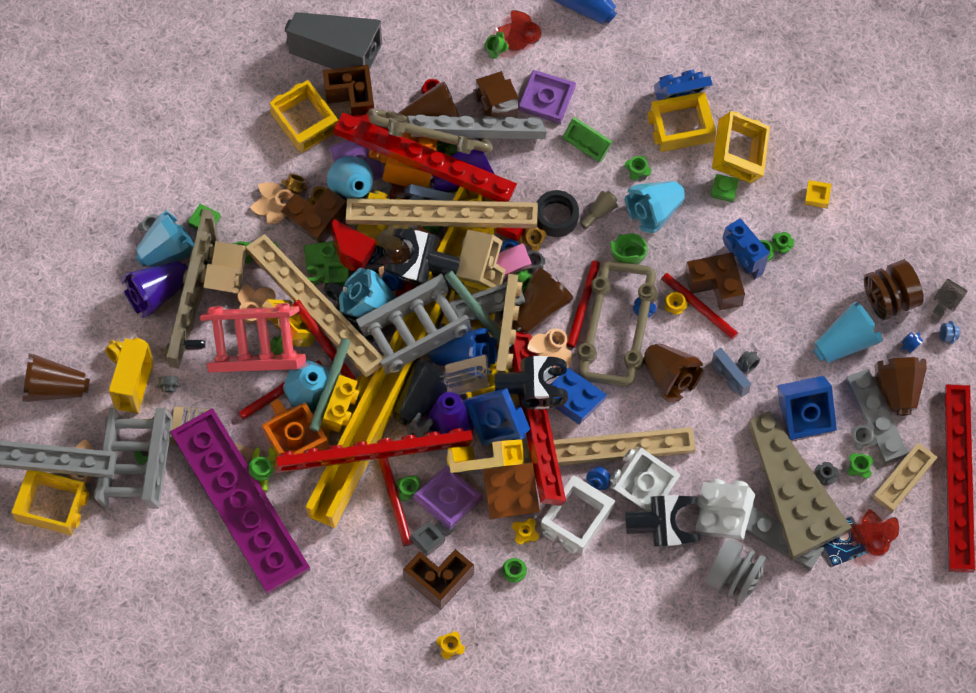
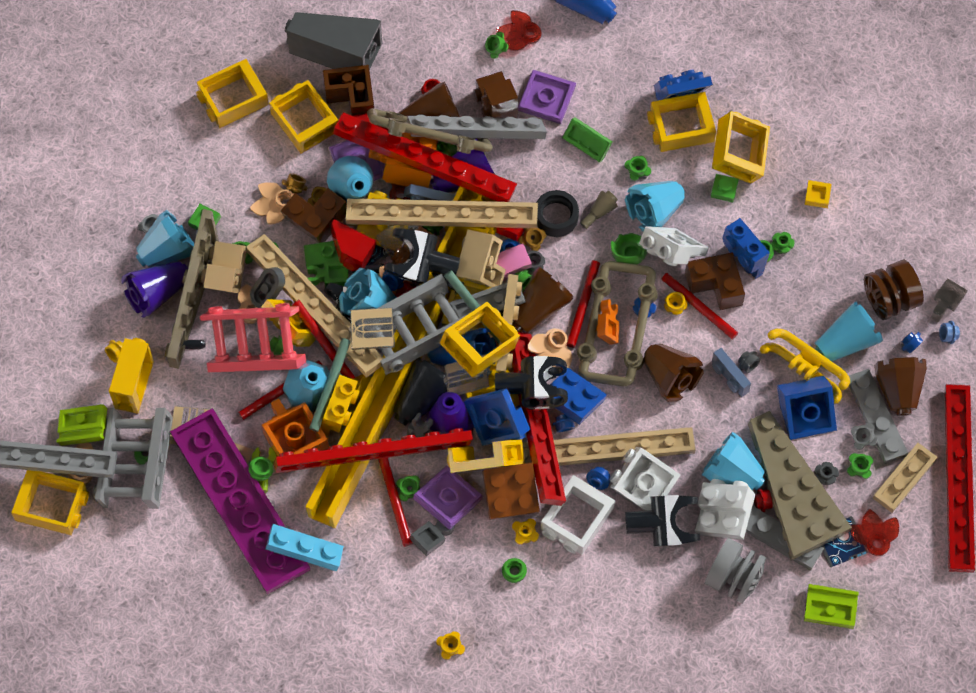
reddish brown cone [22,353,90,402] -> none
dark grey plate [156,376,180,393] -> none
reddish brown brick [403,549,474,610] -> none
none -> lime plate [56,404,108,446]
none -> yellow window [196,59,269,128]
none -> dark grey plate [250,267,285,308]
none -> medium azure plate [266,524,344,571]
none -> piece [349,307,396,350]
none -> yellow window [440,302,520,378]
none -> blue plate [552,414,575,433]
none -> orange plate [596,299,619,345]
none -> white plate [639,226,709,266]
none -> medium azure cone [702,432,765,491]
none -> red plate [754,489,773,513]
none -> yellow piece [760,328,850,404]
none -> lime plate [804,584,859,629]

